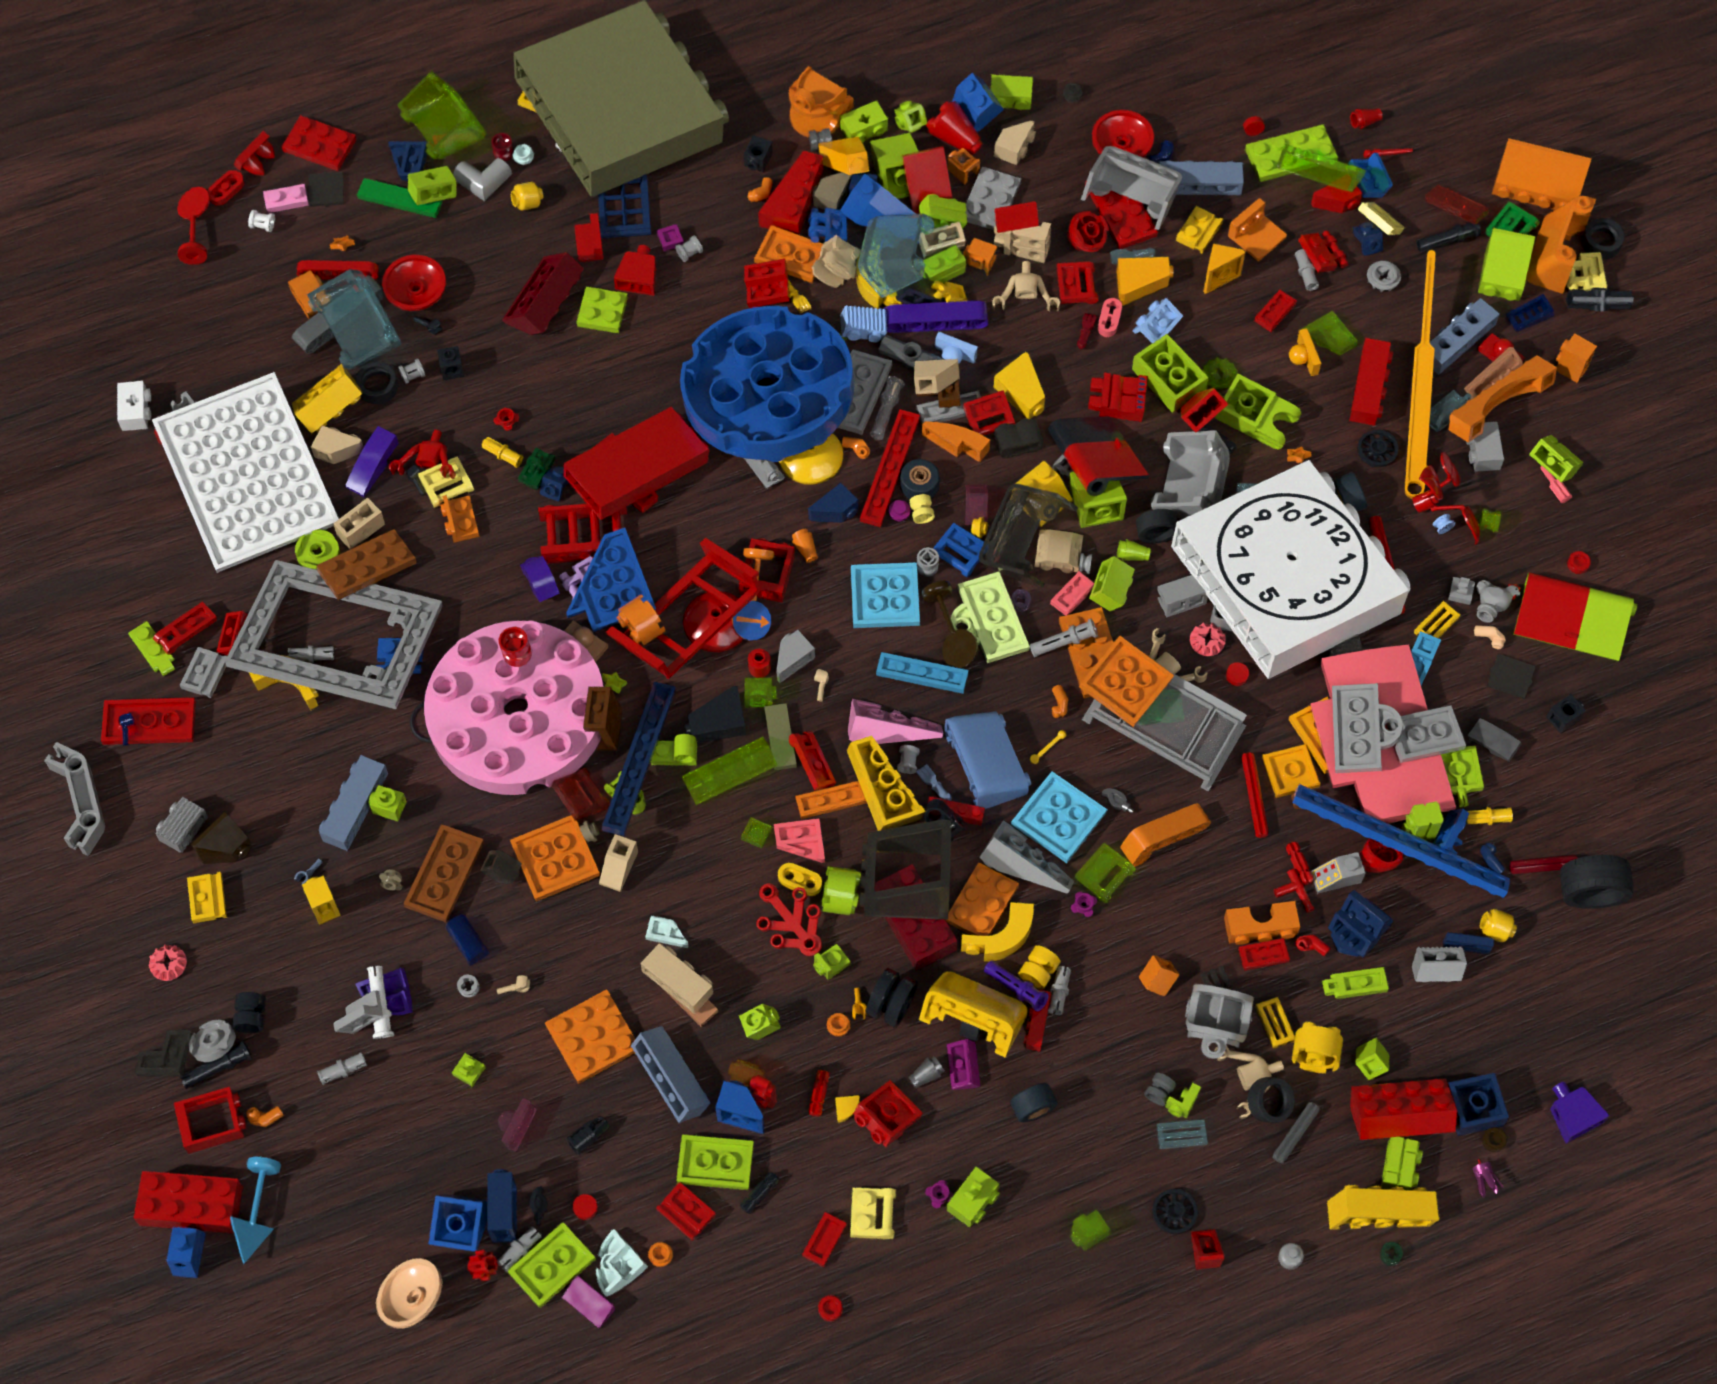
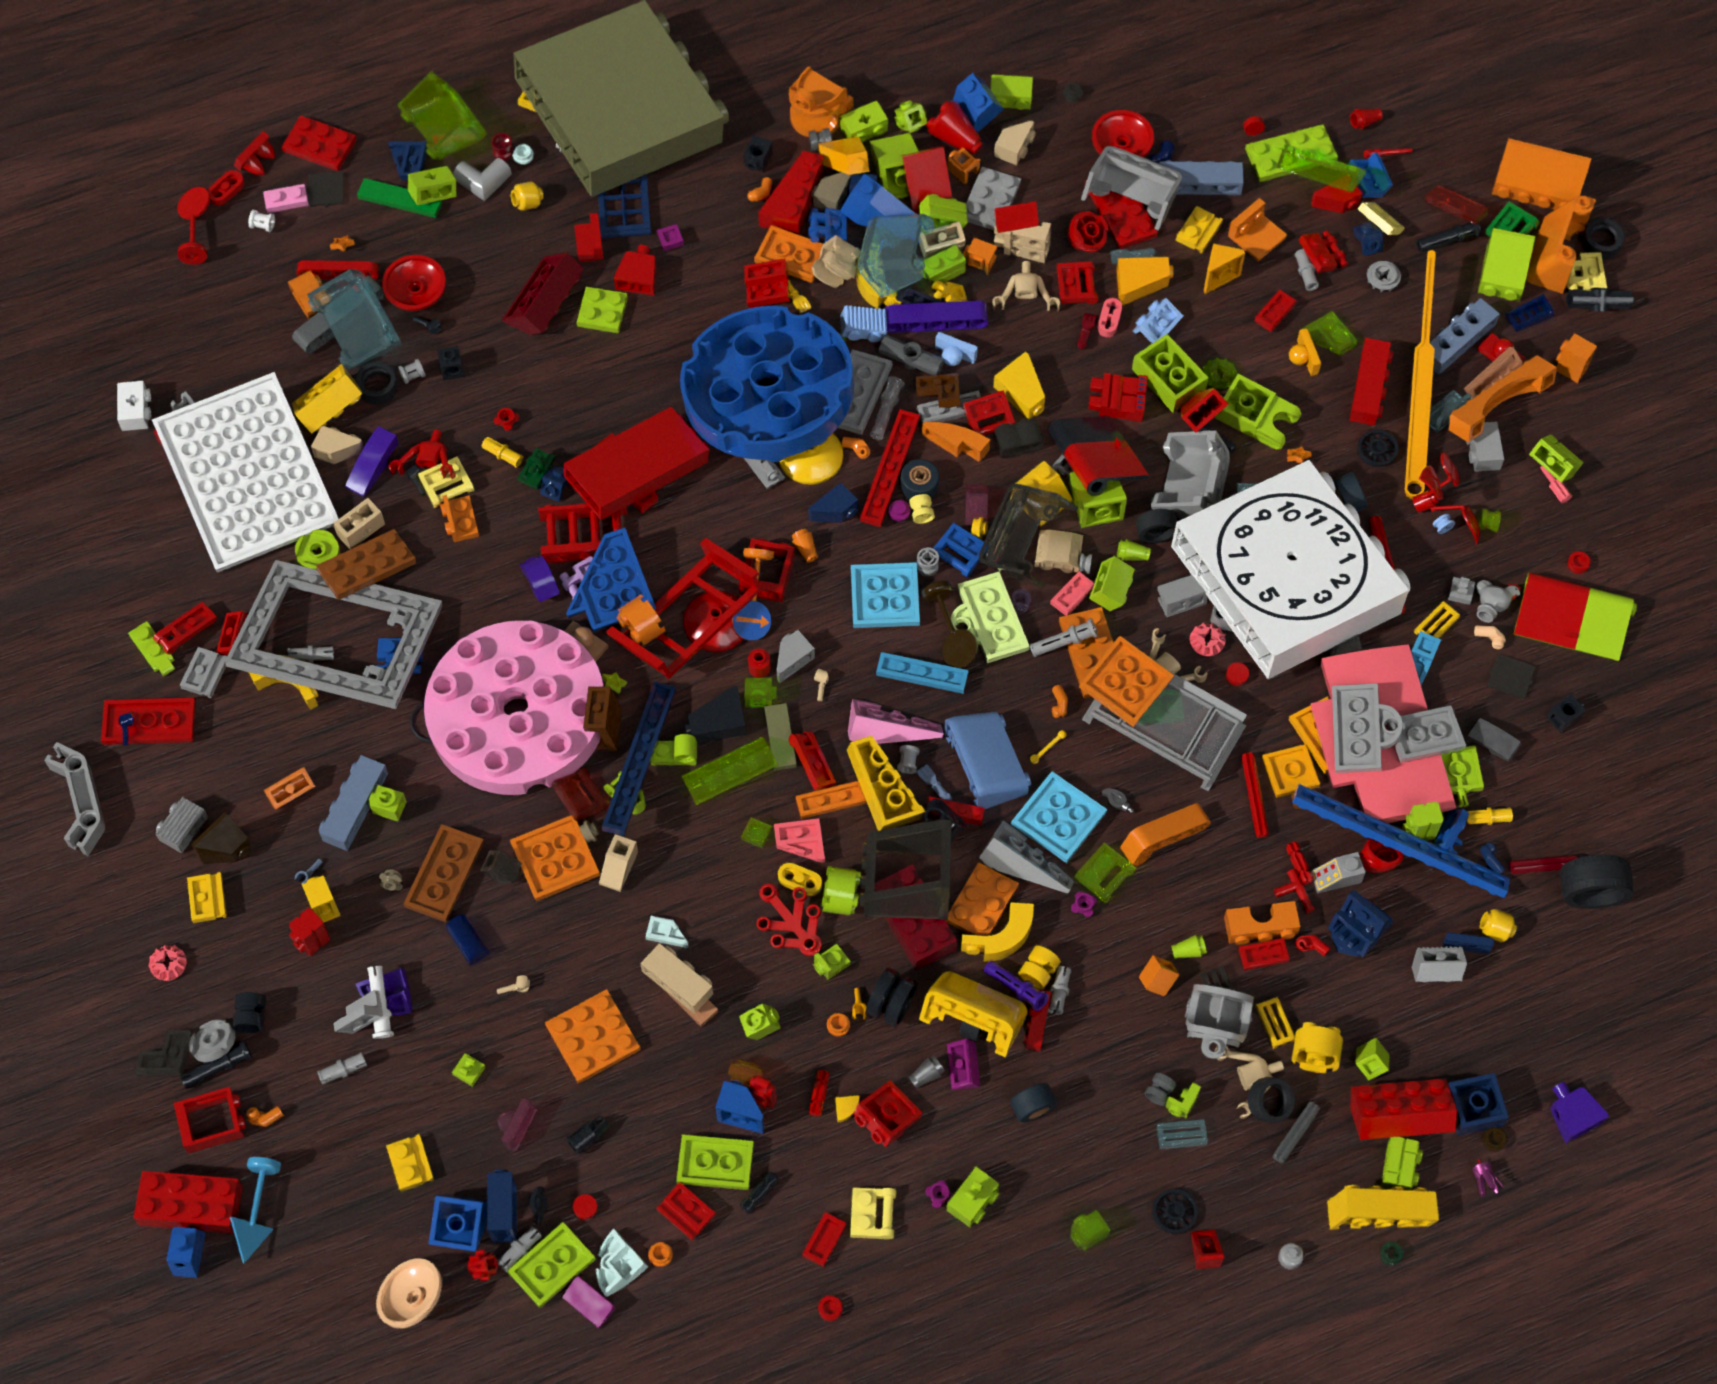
light grey bush [457,975,480,998] -> none
red wheel [498,627,532,667] -> none
sand blue brick [631,1026,710,1123] -> none
light grey bush [675,236,703,262] -> none
tan slope [914,359,960,394] -> none
lime hinge [1322,967,1389,999] -> none
none -> orange brick [264,767,315,810]
none -> red brick [289,908,330,956]
none -> yellow plate [386,1134,434,1192]
none -> lime cone [1171,935,1207,959]

